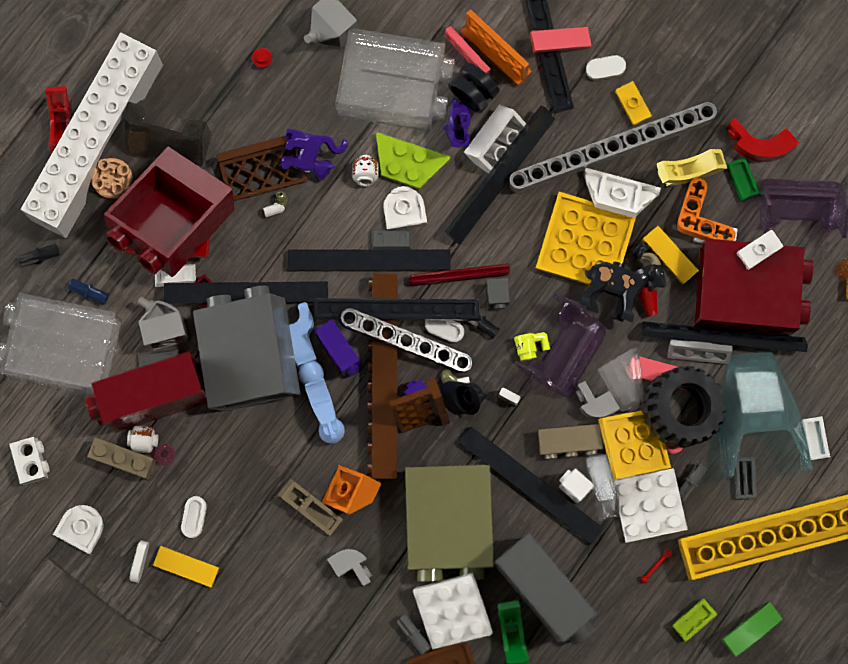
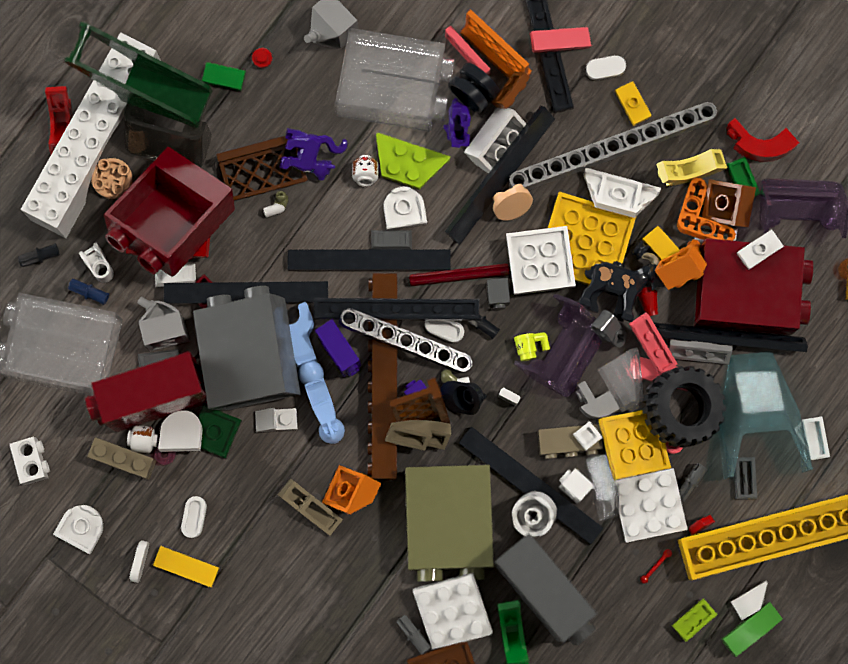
light grey brick [327,549,372,586] -> none
none -> dark green piece [64,22,212,128]
none -> white piece [79,242,114,283]
none -> white tile [158,410,203,452]
none -> dark green tile [198,405,242,458]
none -> green tile [202,62,246,91]
none -> white slope [255,408,298,432]
none -> dark tan slope [385,420,451,450]
none -> dark orange plate [492,72,530,109]
none -> light nougat tile [493,184,533,221]
none -> white plate [506,226,576,295]
none -> white brick [512,491,557,537]
none -> white tile [573,421,603,451]
none -> dark grey piece [591,310,627,347]
none -> coral tile [629,312,677,375]
none -> orange brick [655,239,707,290]
none -> red tile [688,515,715,535]
none -> dark orange slope [702,179,756,227]
none -> white slope [731,581,768,620]

